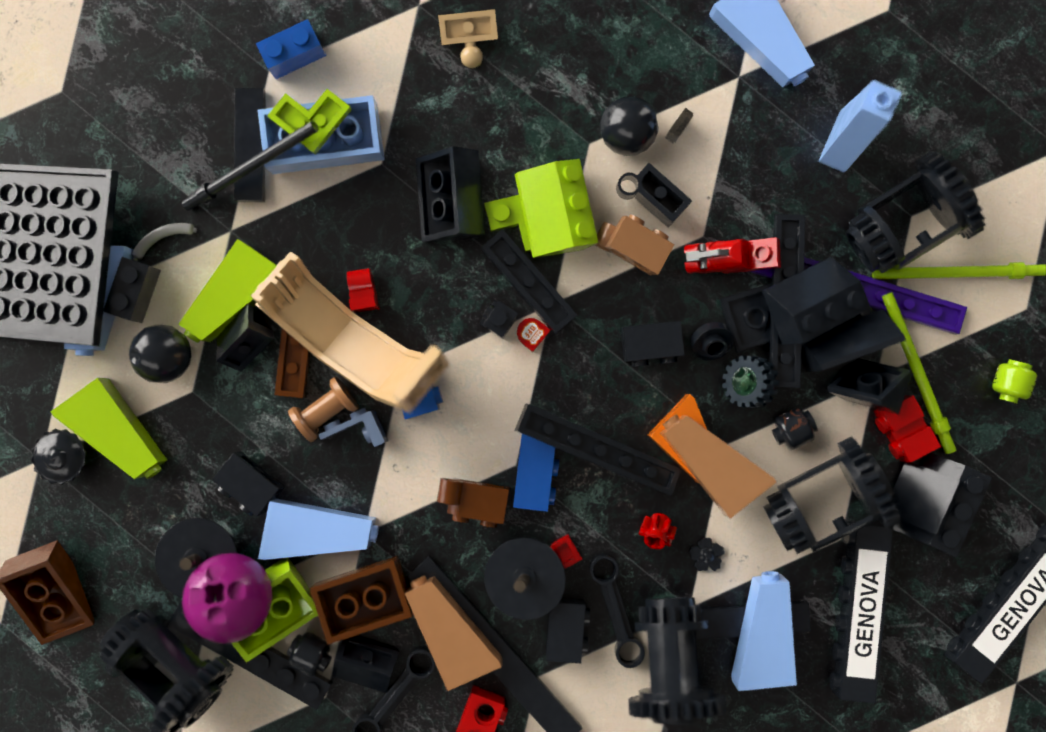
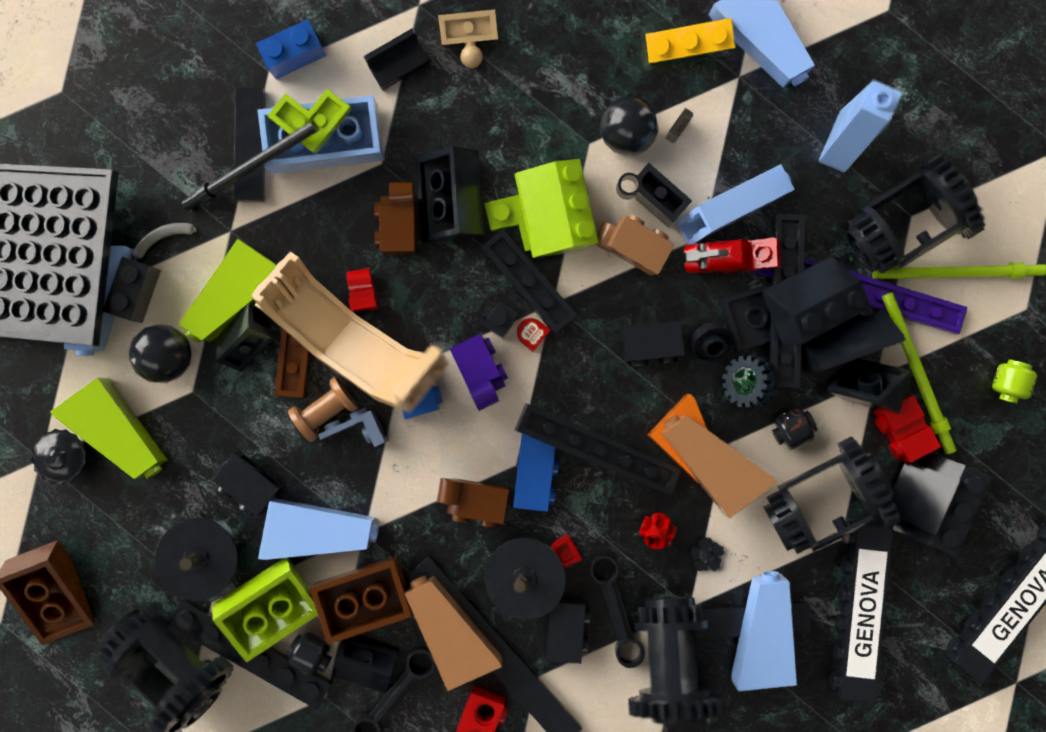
magenta piece [182,553,272,644] -> none
none -> black panel [364,28,430,91]
none -> reddish brown hinge [374,182,417,255]
none -> dark purple hinge [450,334,508,411]
none -> yellow plate [645,18,735,64]
none -> light blue slope [676,164,795,245]

